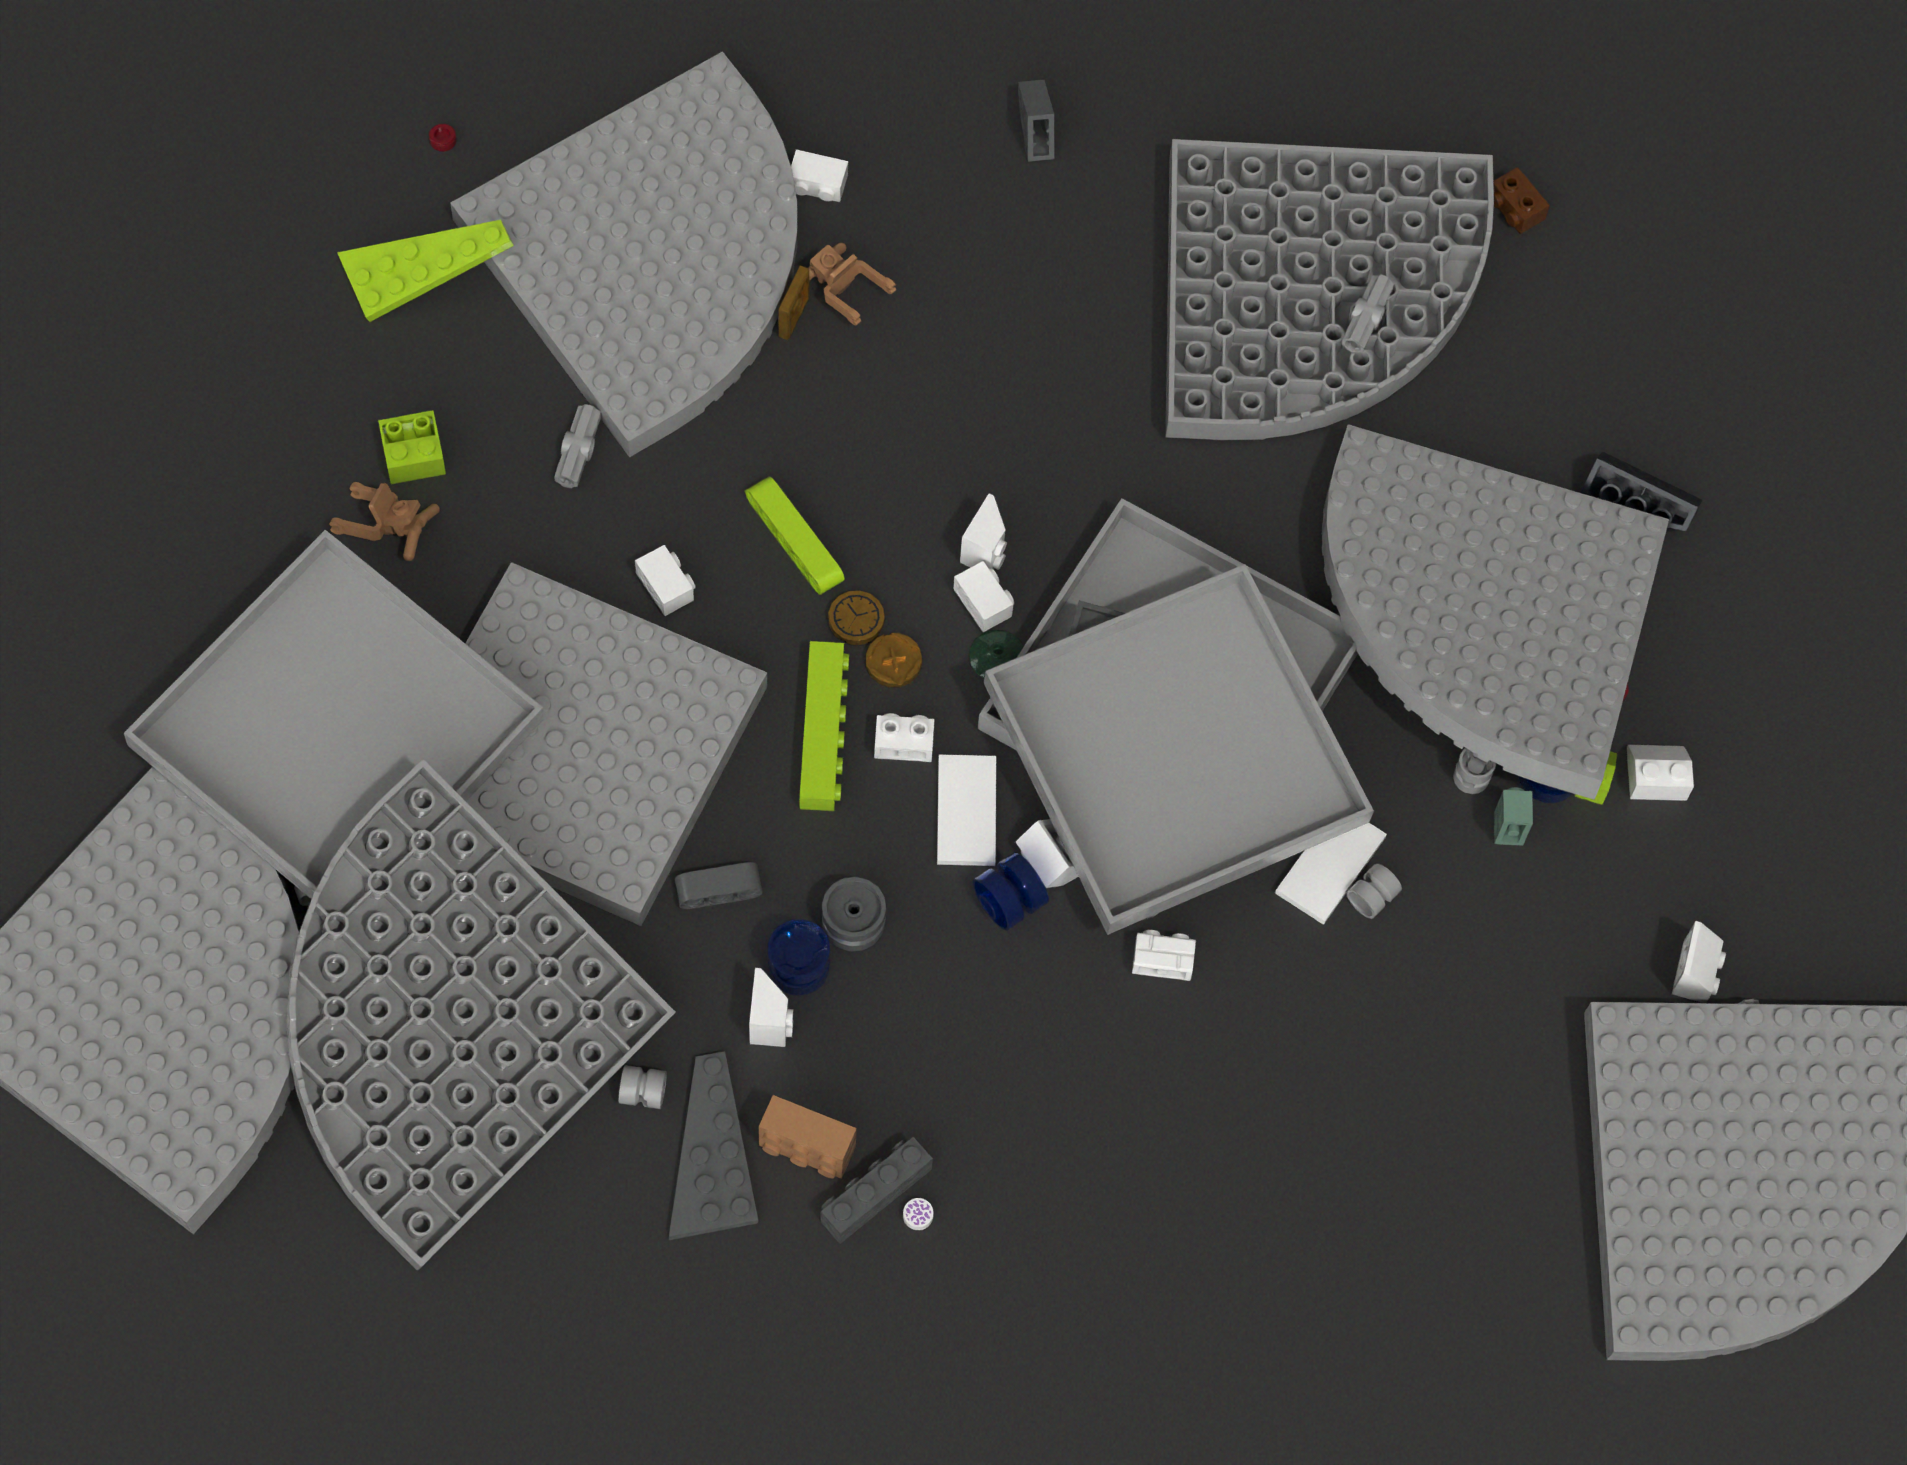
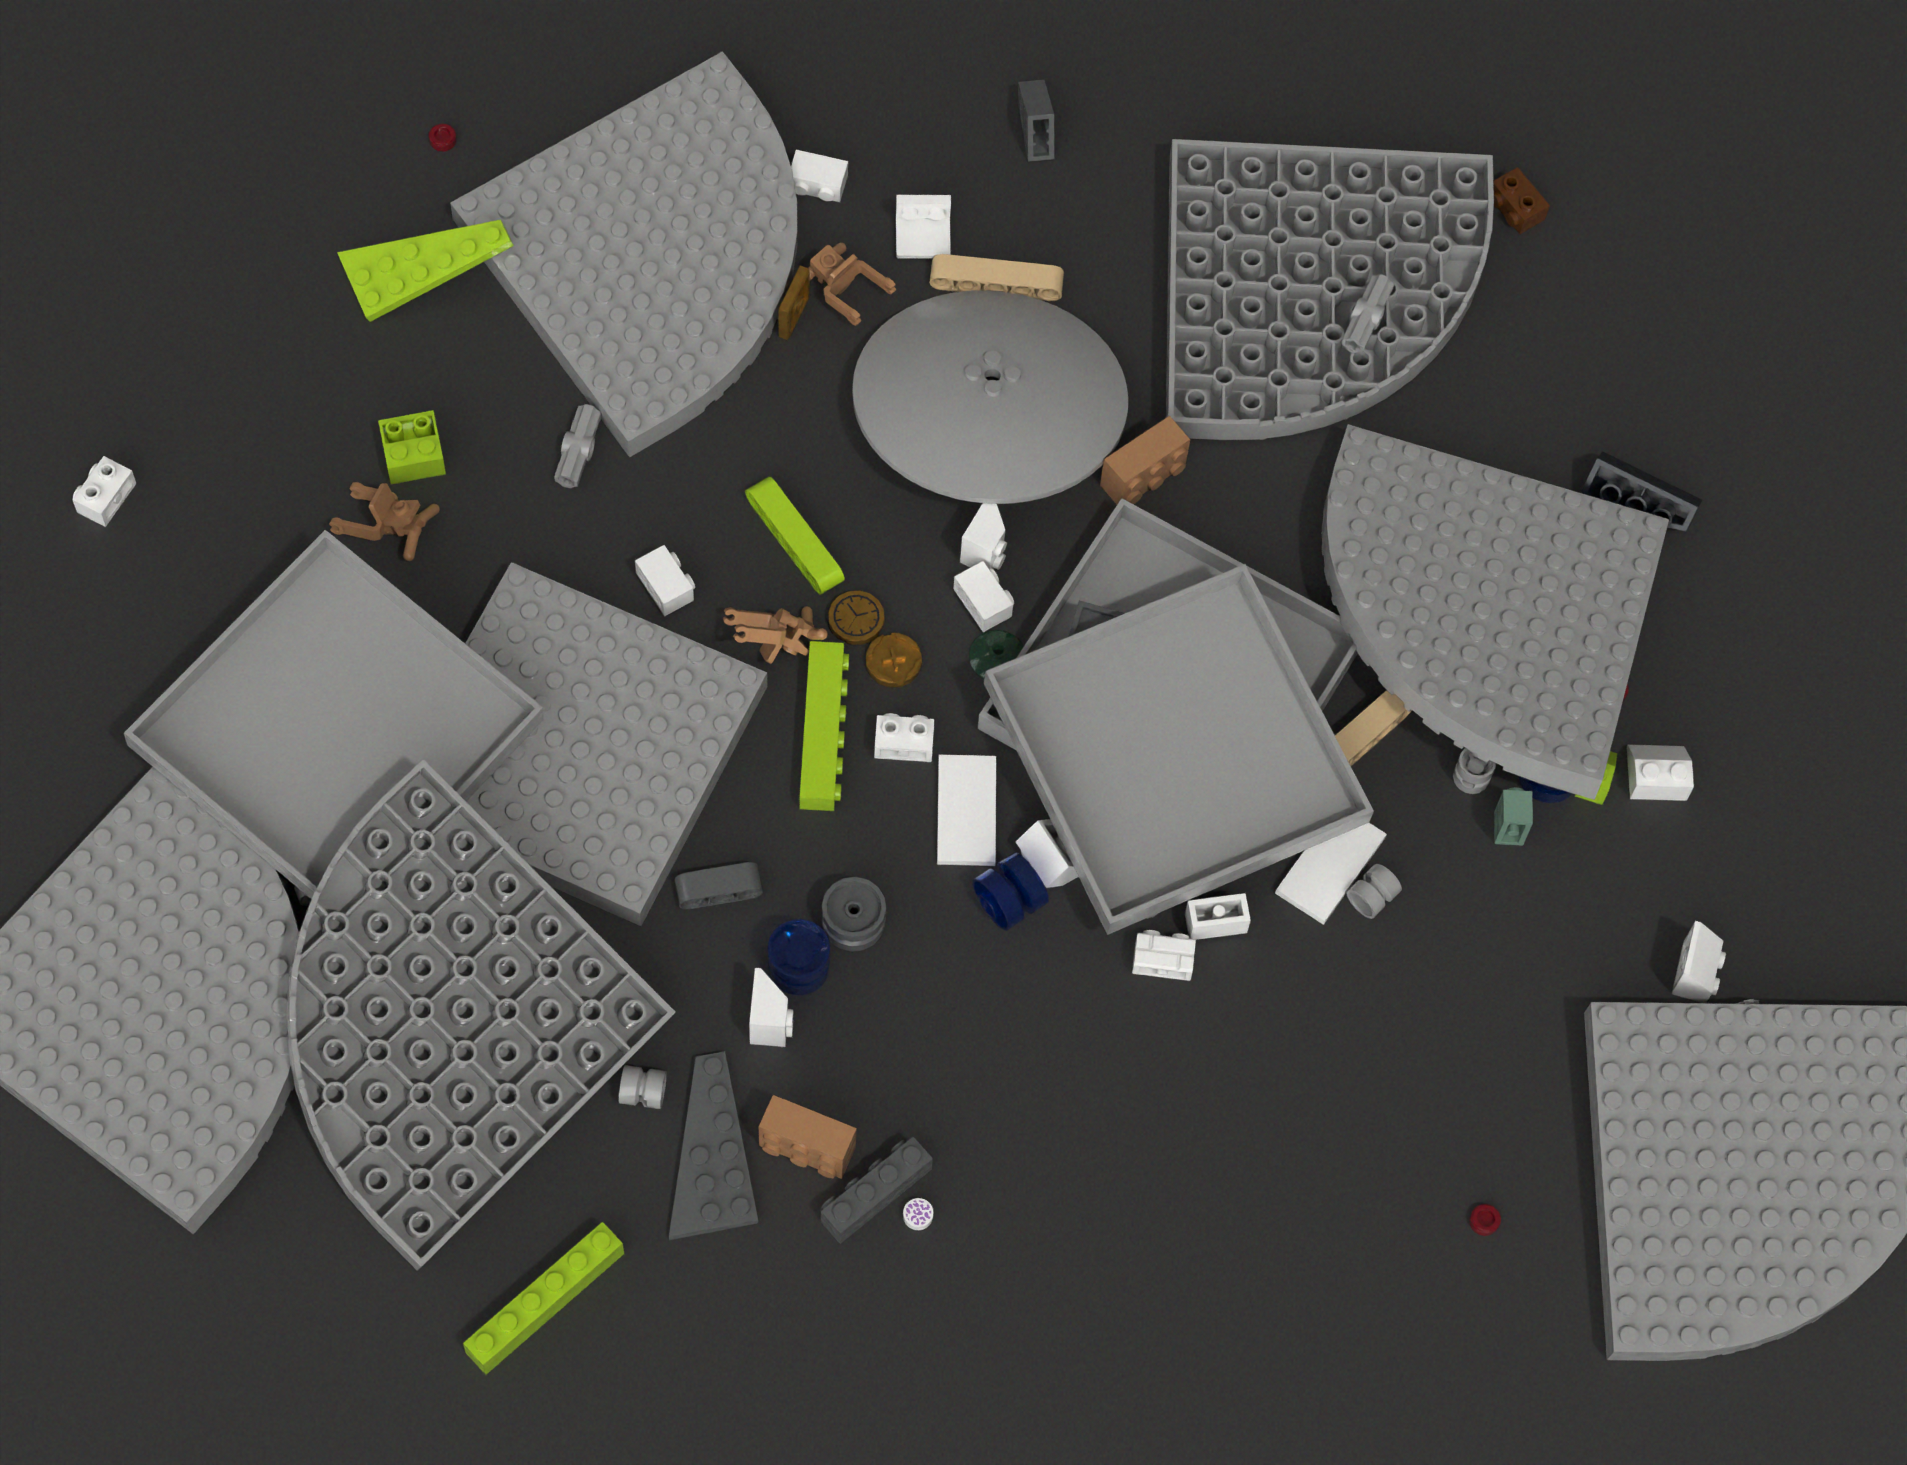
none -> white brick [72,456,136,527]
none -> lime brick [463,1222,624,1375]
none -> medium nougat piece [723,606,828,664]
none -> light grey dish [852,290,1128,504]
none -> white bracket [896,195,951,259]
none -> tan beam [929,254,1064,301]
none -> medium nougat brick [1100,416,1190,504]
none -> white brick [1185,893,1251,940]
none -> tan beam [1335,690,1412,766]
none -> dark red tile [1469,1204,1501,1236]

